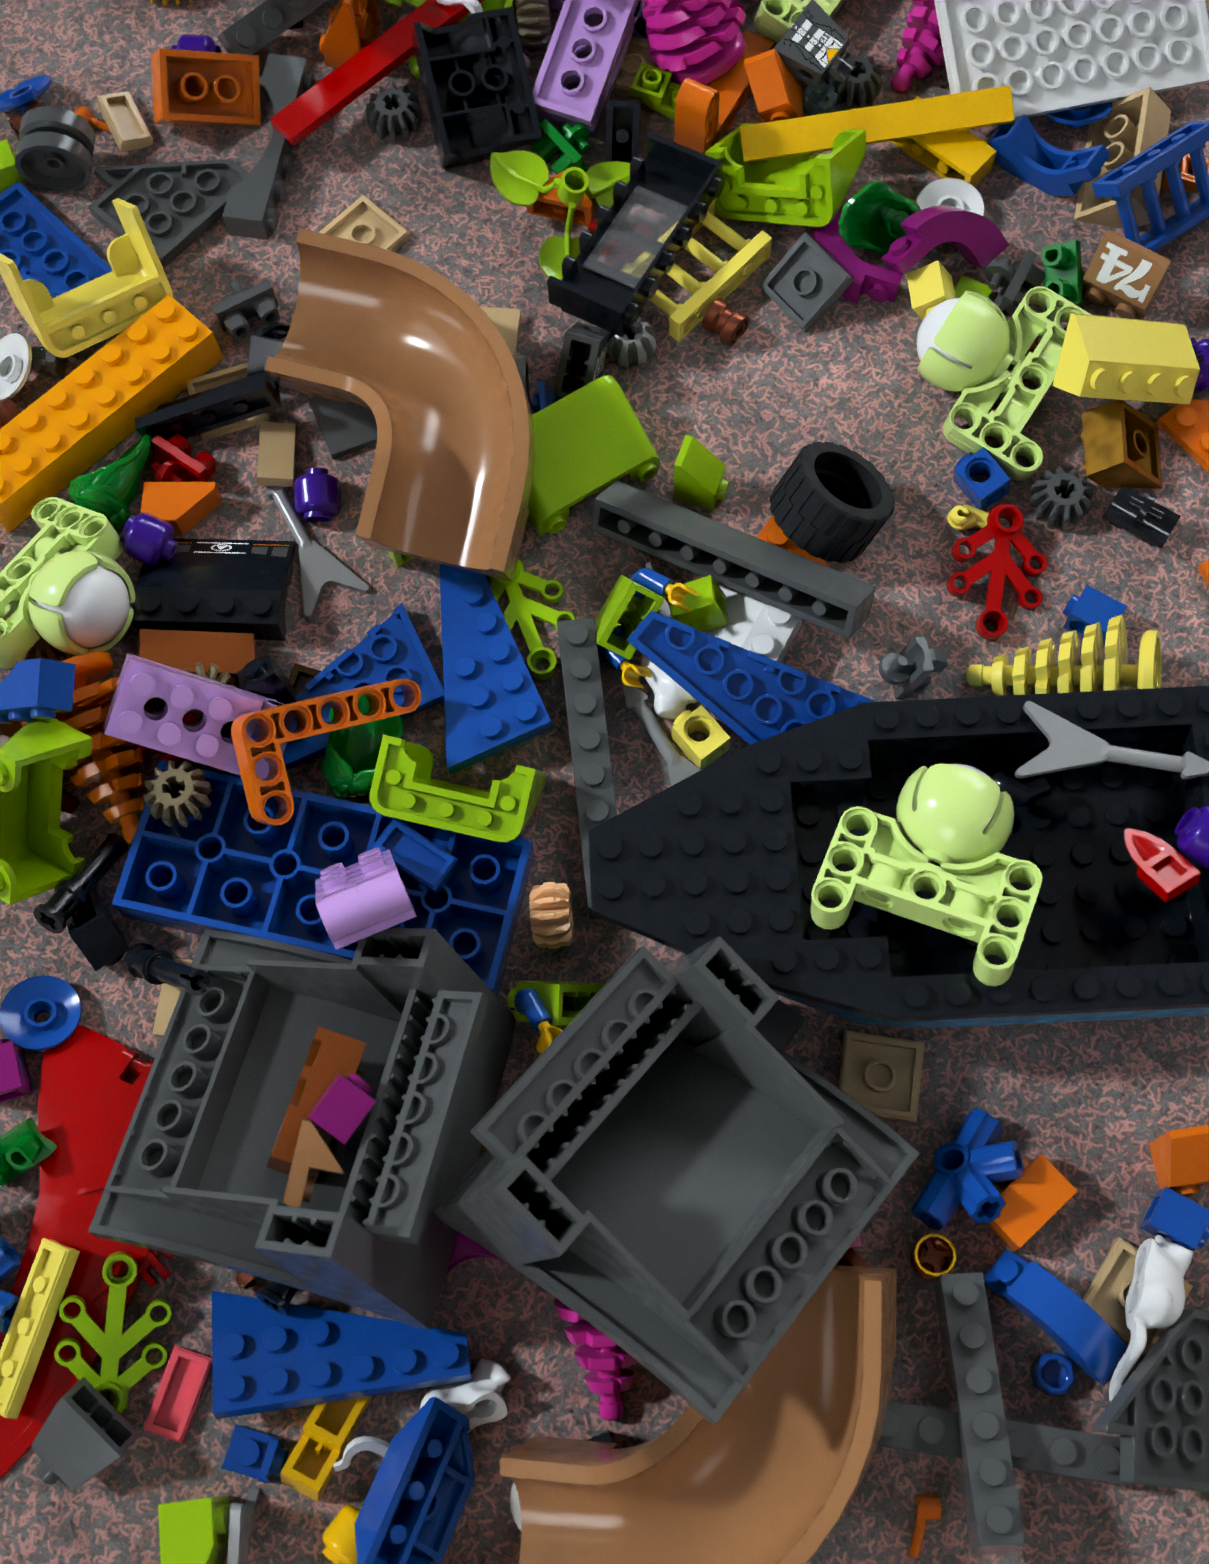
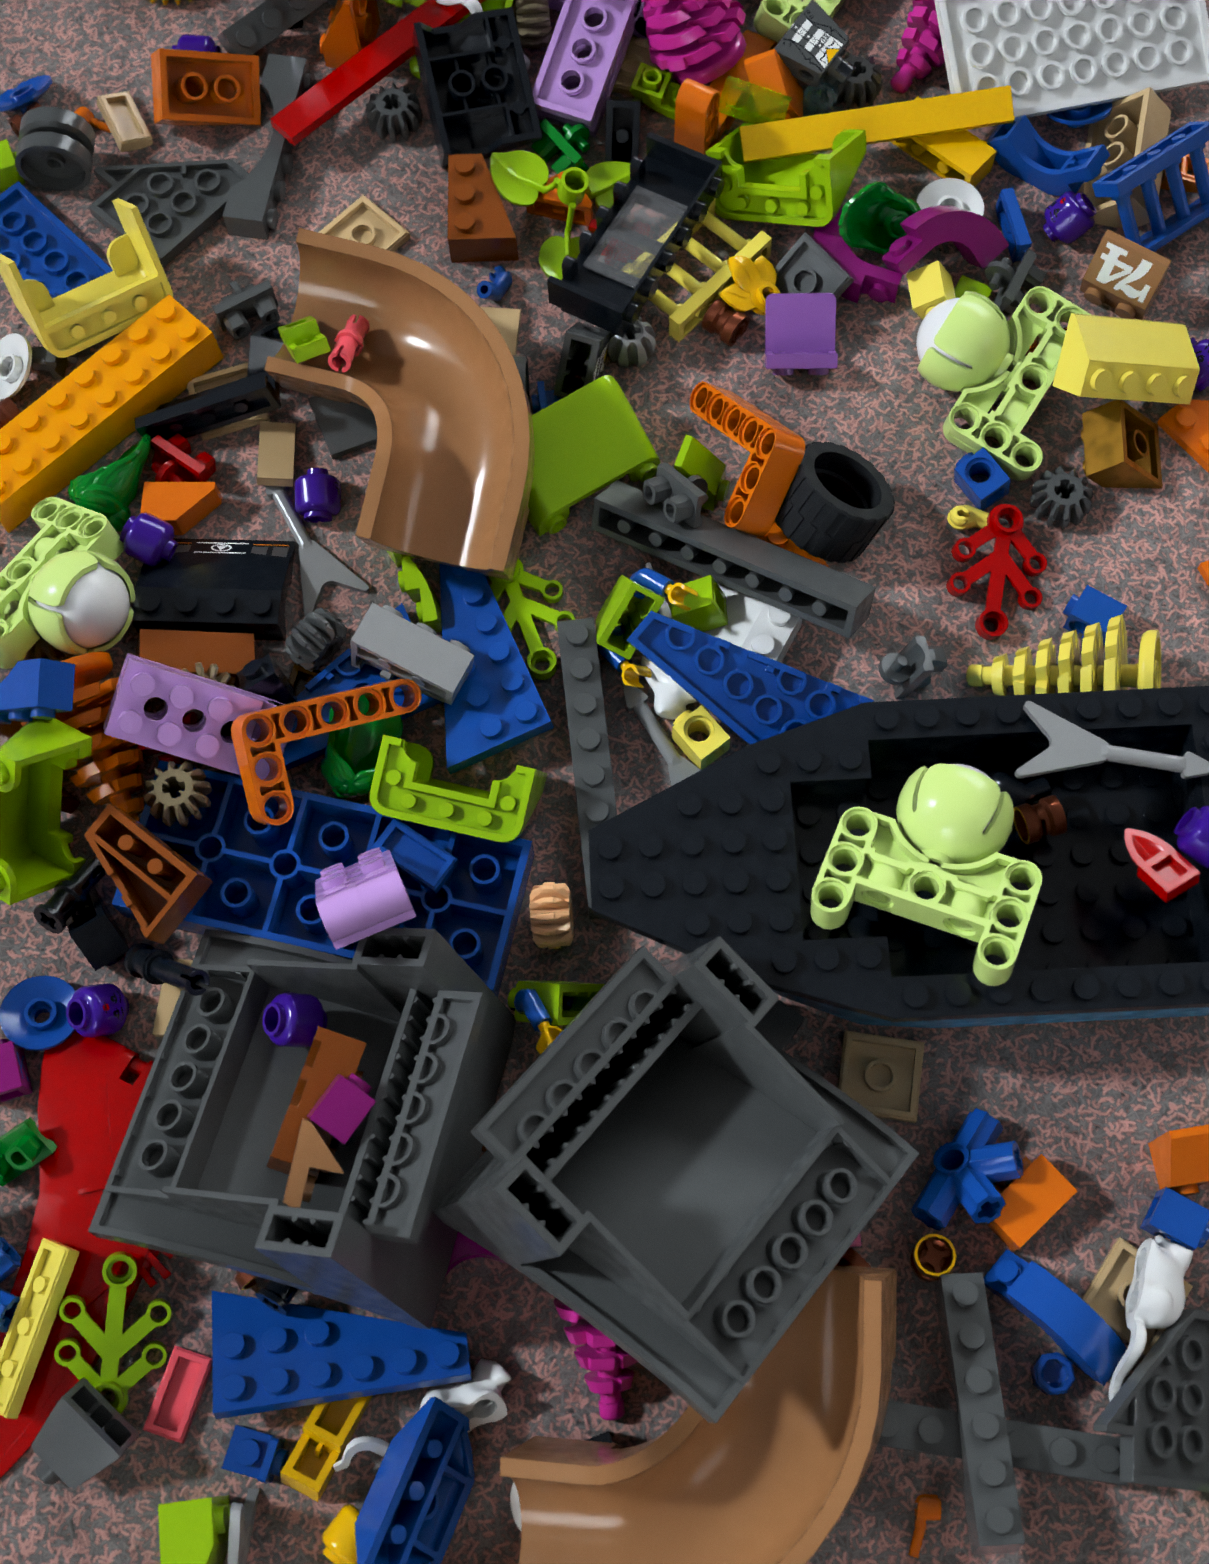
green hips [1042,240,1086,306] -> none
black hips [1103,485,1181,549] -> none
none -> dark purple head [66,983,129,1038]
none -> dark orange wedge [84,803,213,945]
none -> dark purple head [262,993,327,1048]
none -> lime slope [277,316,331,364]
none -> dark grey gear [285,607,348,672]
none -> coral pin [328,315,370,373]
none -> light grey wedge [350,602,474,705]
none -> lime slope [398,556,442,633]
none -> dark orange wedge [448,154,519,263]
none -> blue arm [477,266,513,302]
none -> dark grey hips [643,462,708,529]
none -> orange beam [689,381,806,537]
none -> clear neon green tile [719,75,792,124]
none -> yellow plate [720,255,780,315]
none -> medium lavender bracket [765,293,838,375]
none -> blue tile [995,187,1032,263]
none -> copper wheel [1014,795,1067,845]
none -> dark purple head [1043,191,1097,244]

